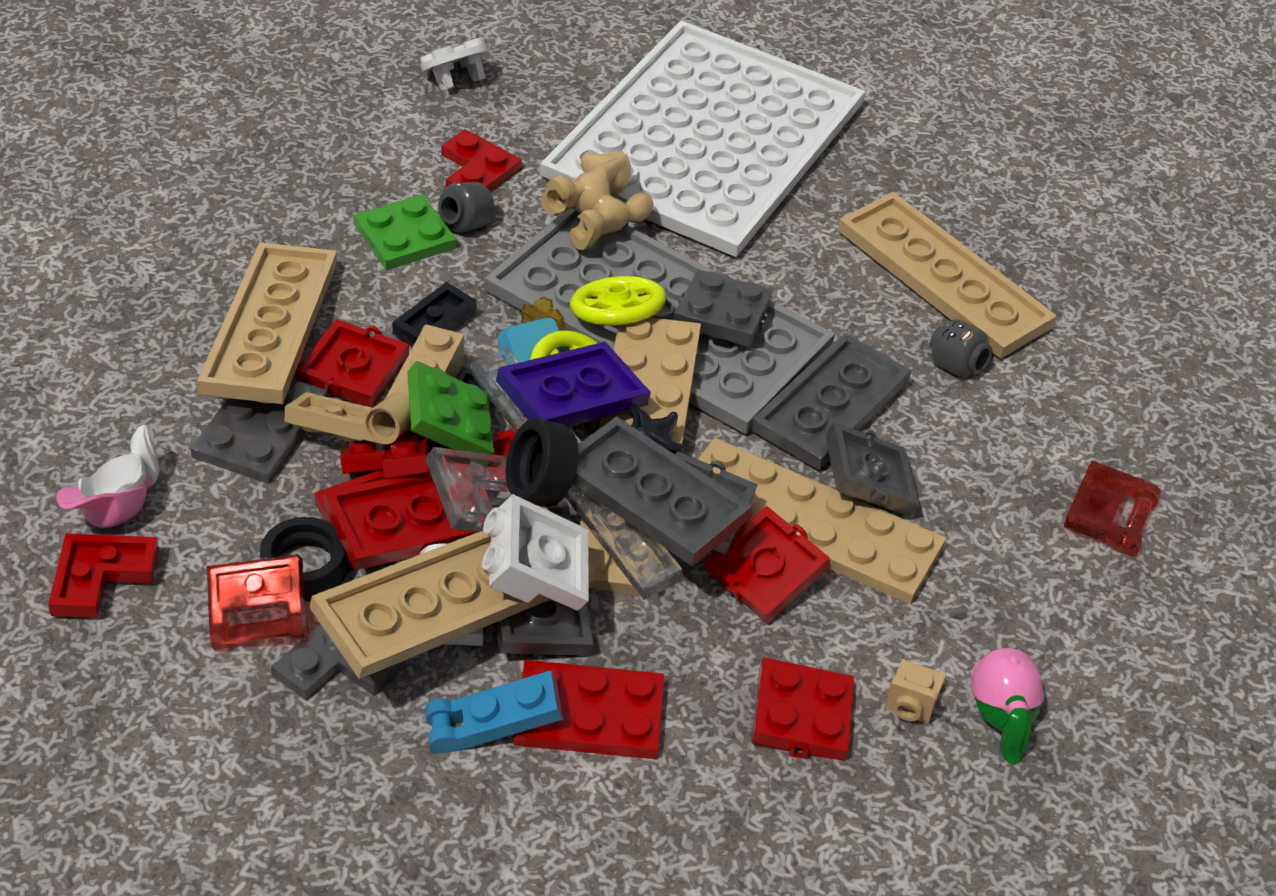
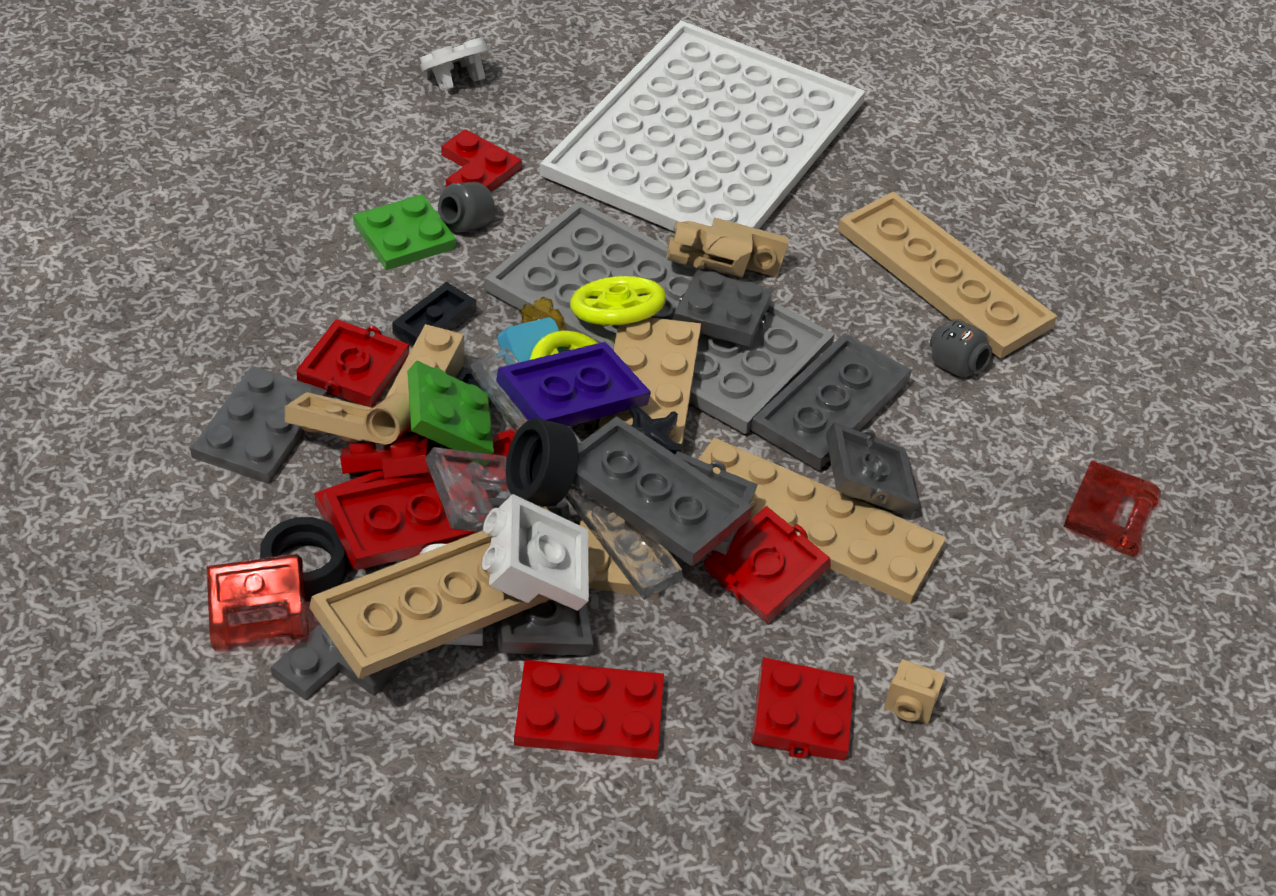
red plate [48,533,159,618] -> none
hair [56,425,159,528] -> none
tan plate [197,242,337,404] -> none
dark azure plate [425,670,563,753] -> none
tan animal [541,150,654,250] -> none
bright pink hair [971,648,1044,765] -> none
none -> tan plate [666,217,789,278]

